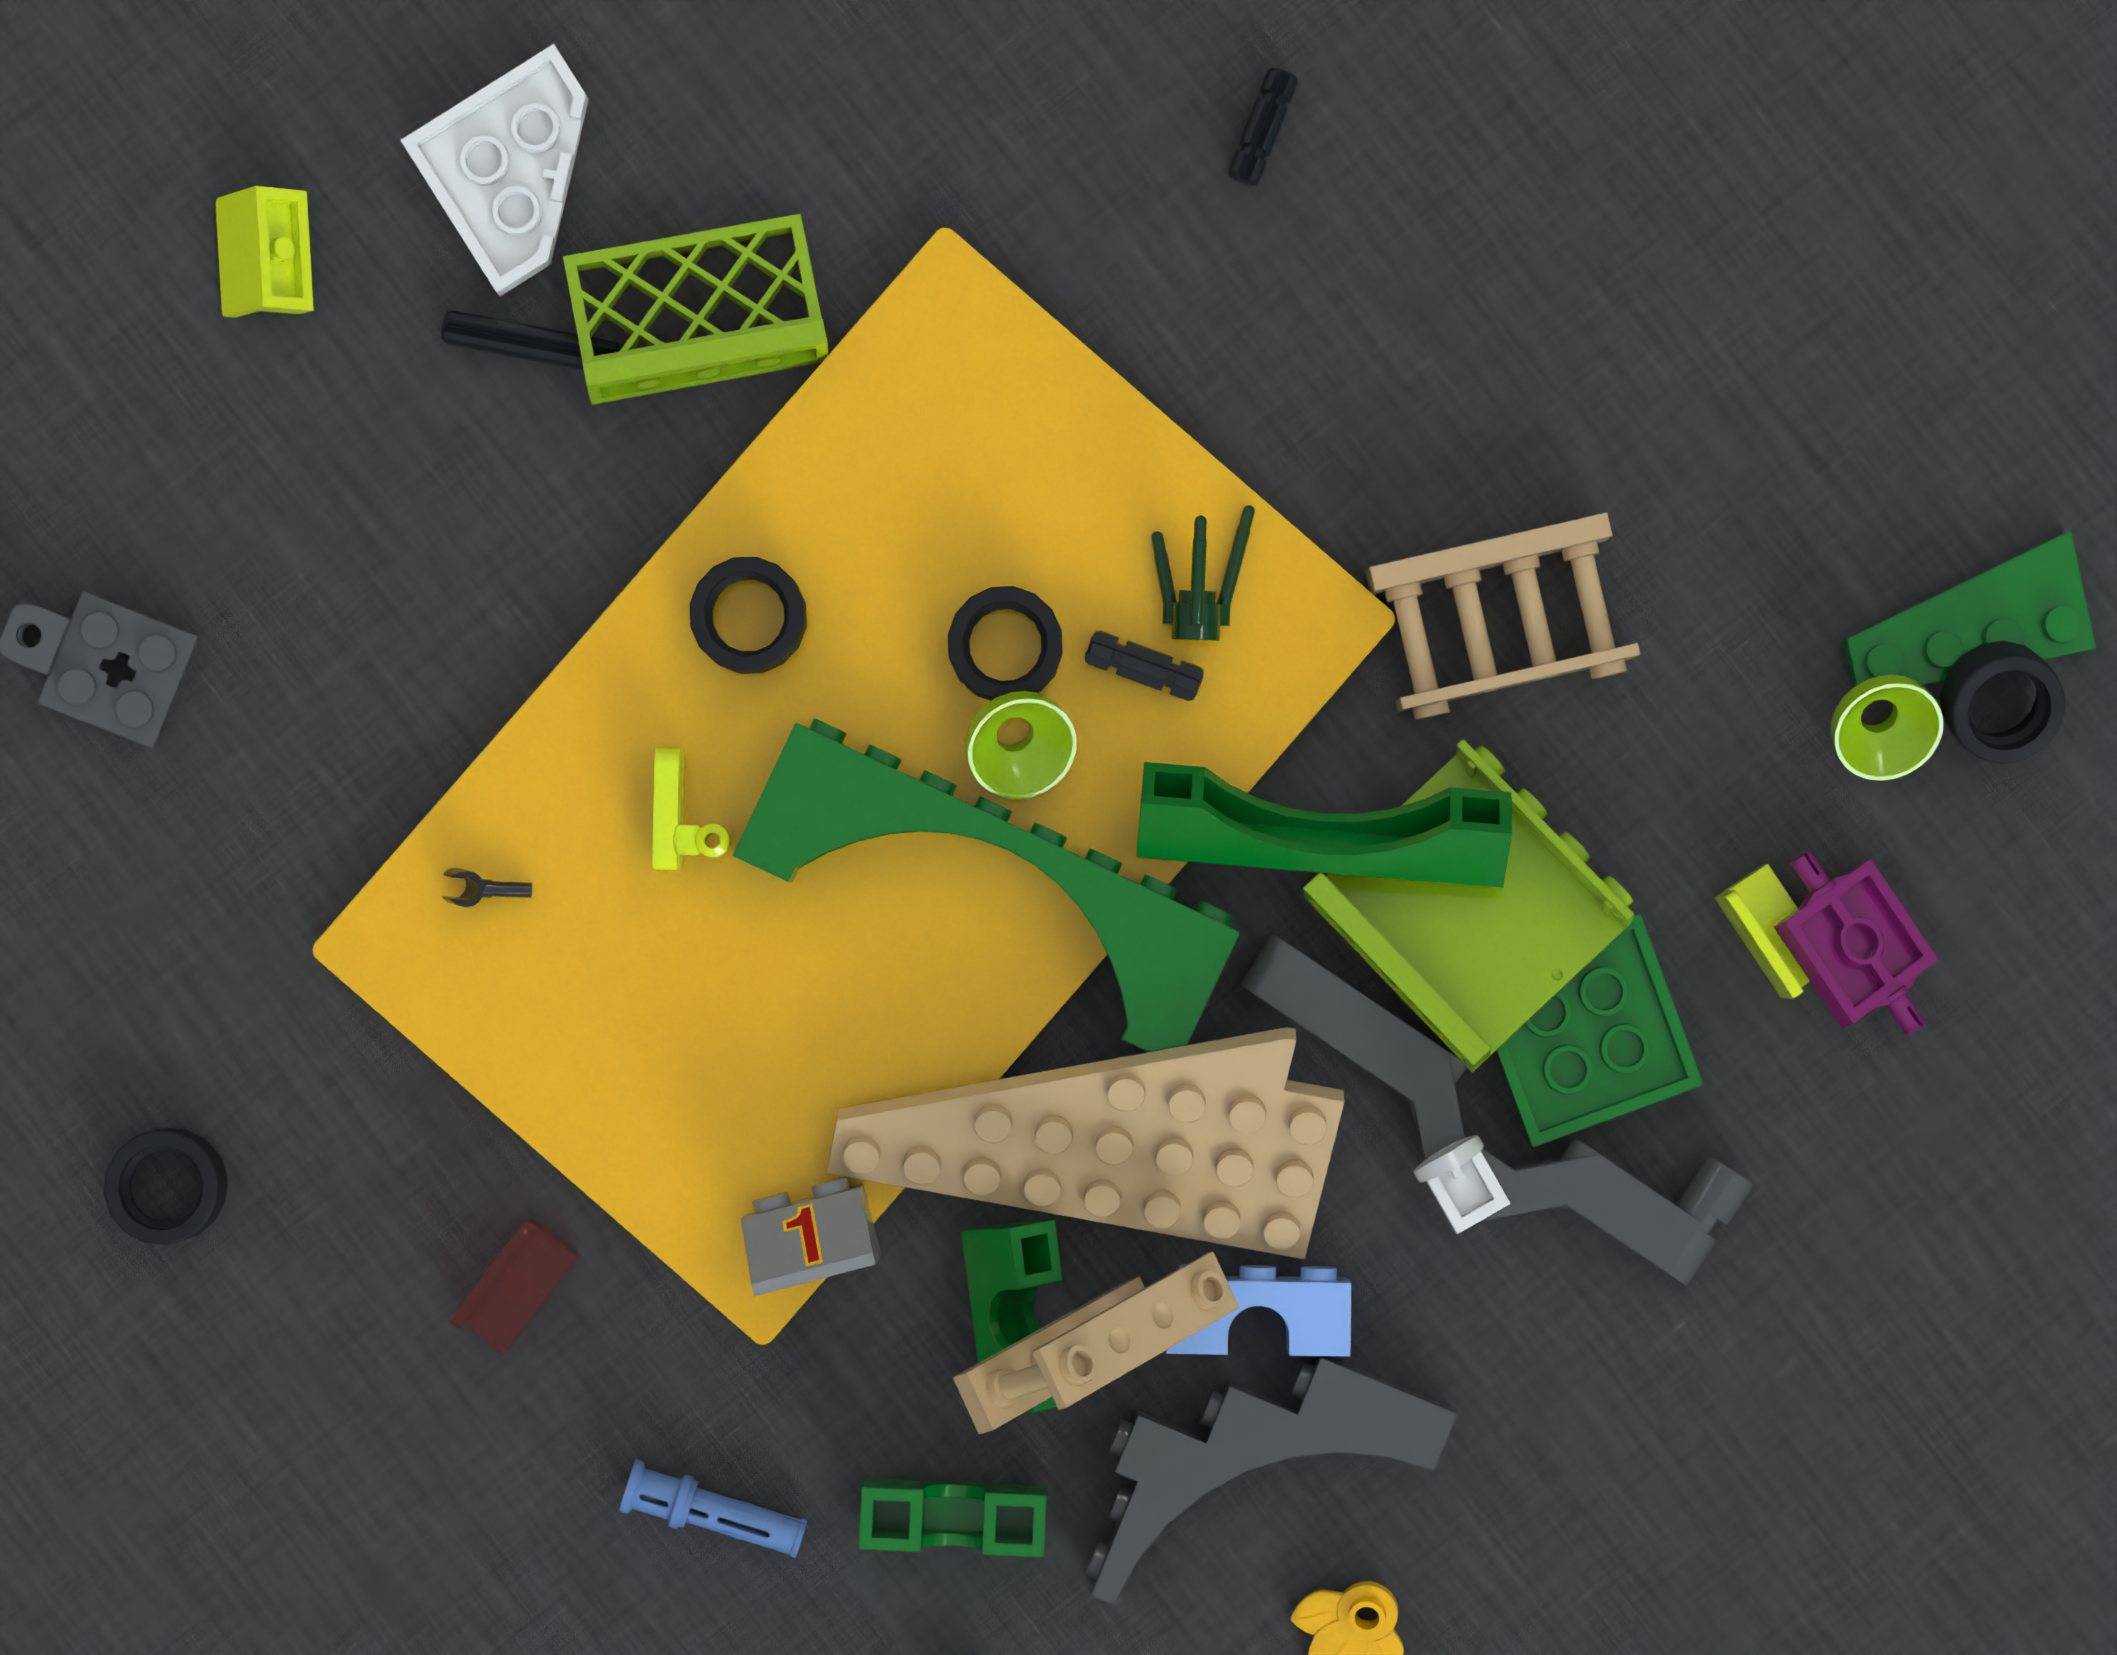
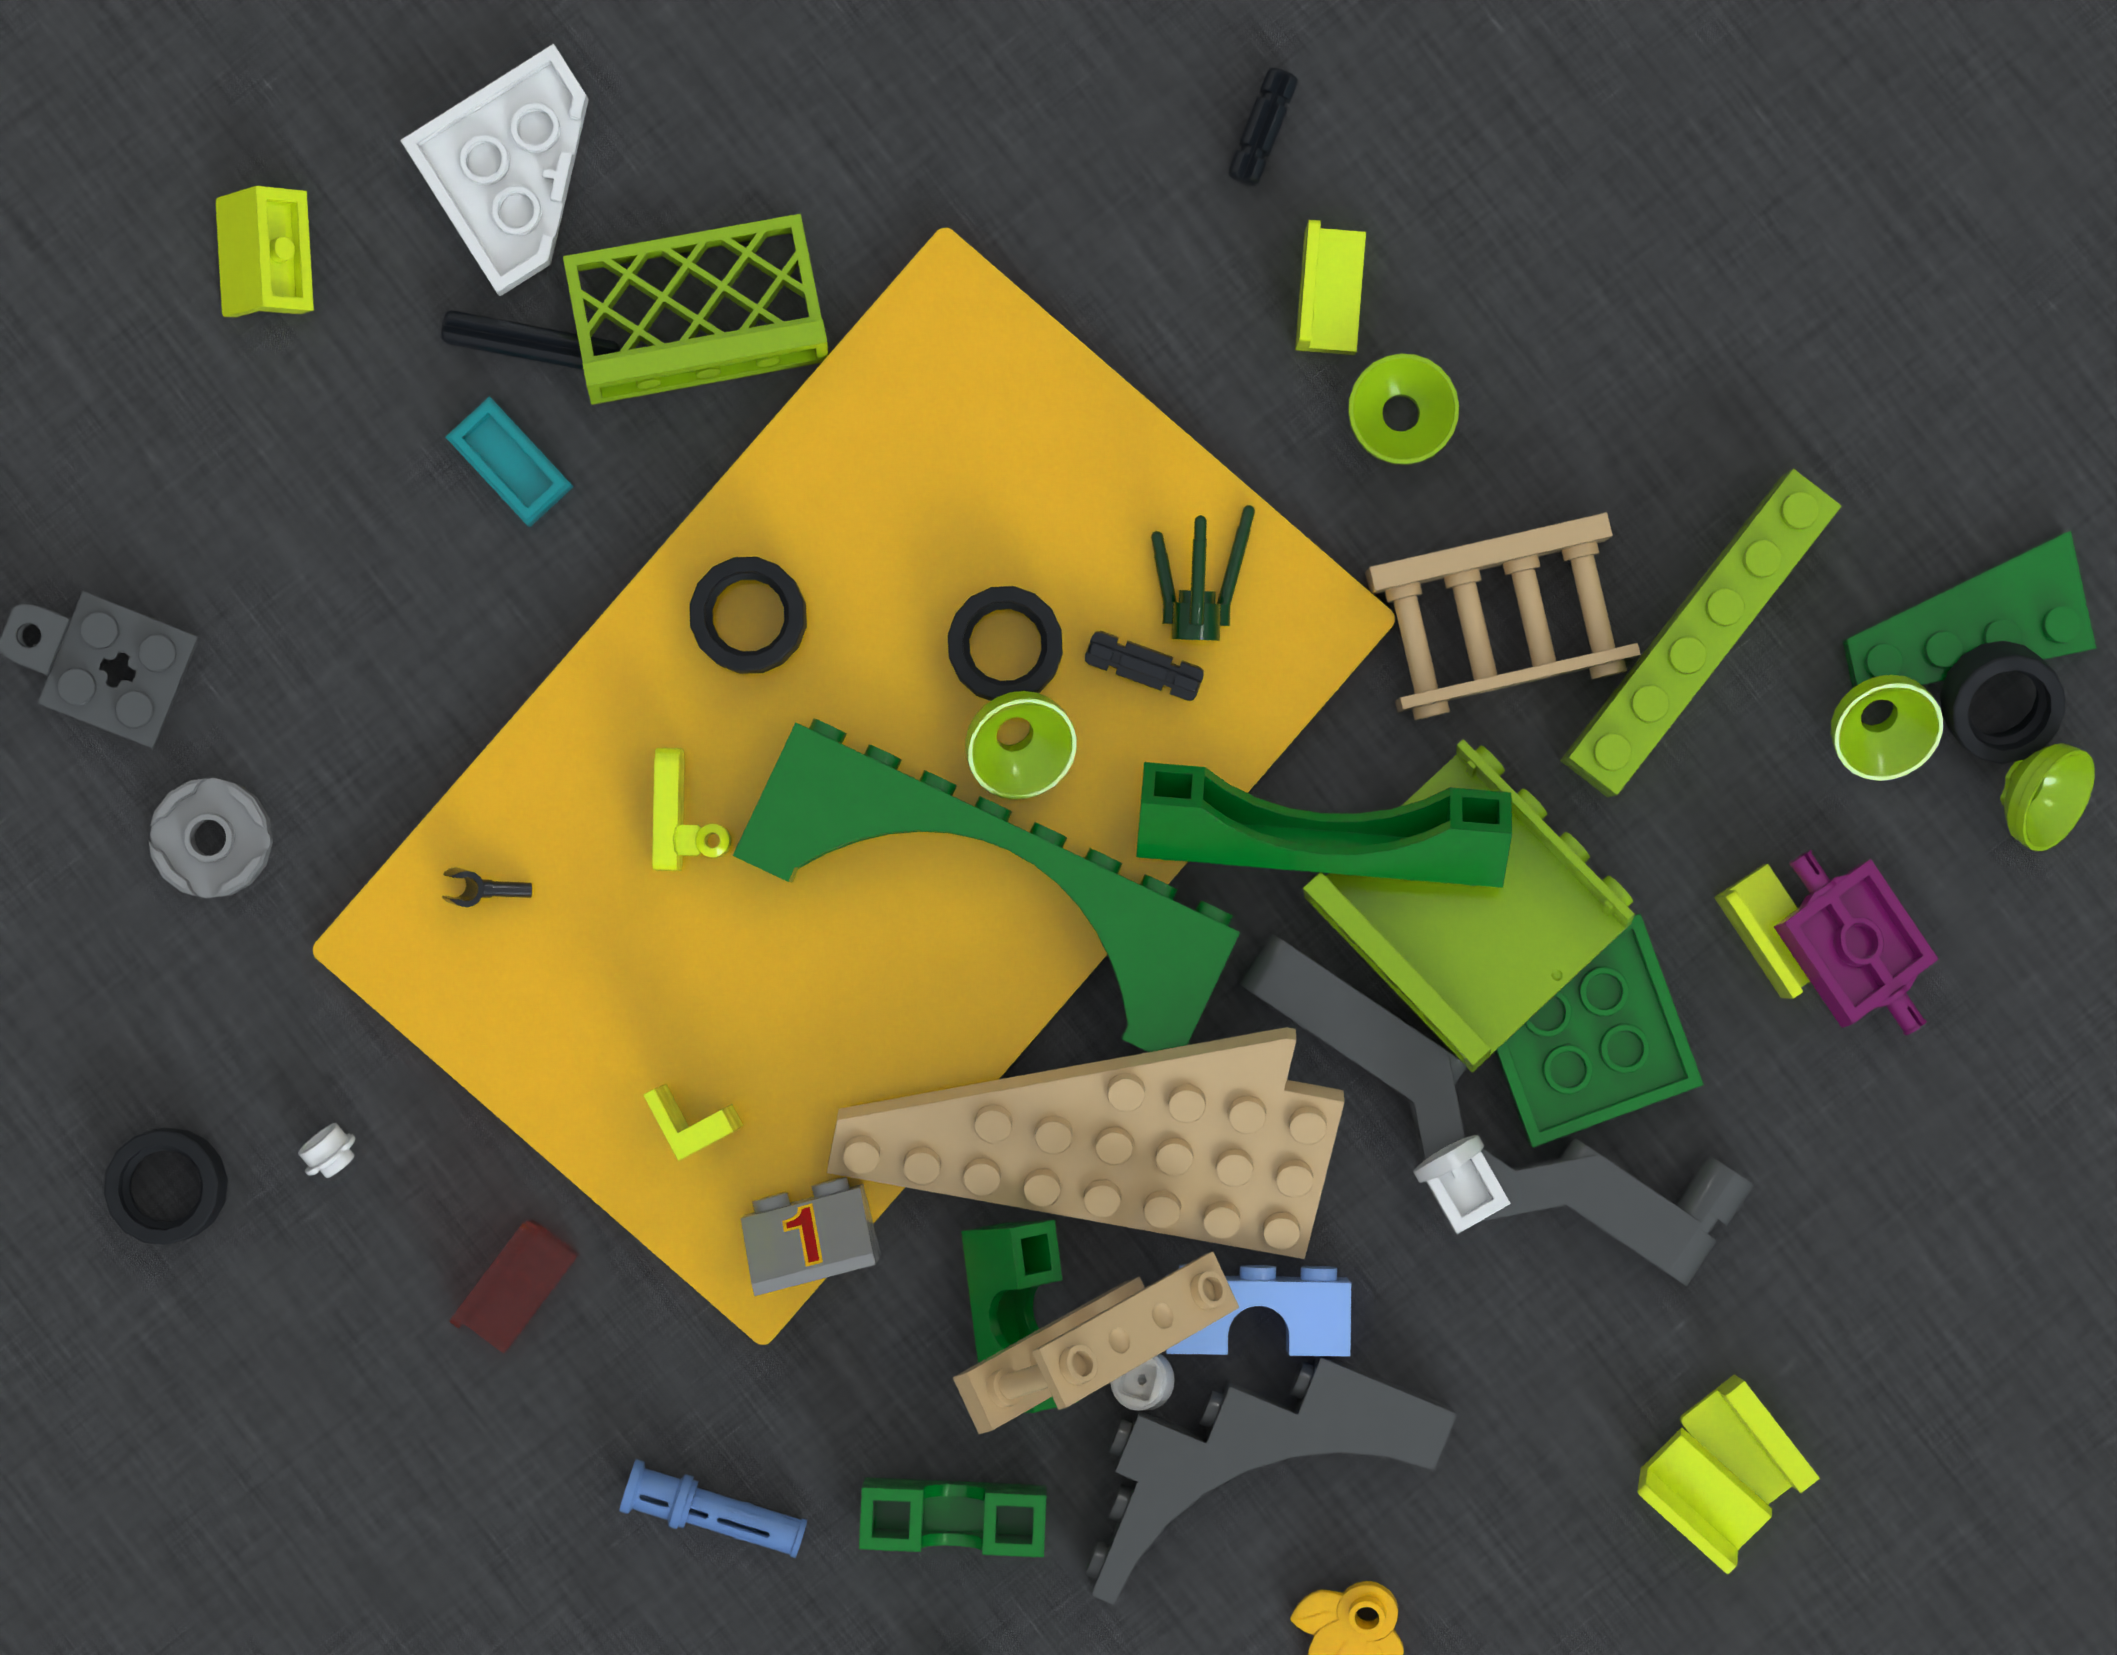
none -> light grey tile [149,778,273,898]
none -> white plate [298,1123,355,1178]
none -> teal tile [446,396,574,527]
none -> neon yellow panel [644,1084,743,1161]
none -> white tile [1110,1354,1174,1411]
none -> neon yellow panel [1295,220,1366,355]
none -> lime piece [1348,353,1459,465]
none -> lime brick [1560,468,1842,798]
none -> neon yellow panel [1637,1427,1772,1574]
none -> neon yellow panel [1680,1374,1820,1505]
none -> lime piece [2000,743,2095,851]

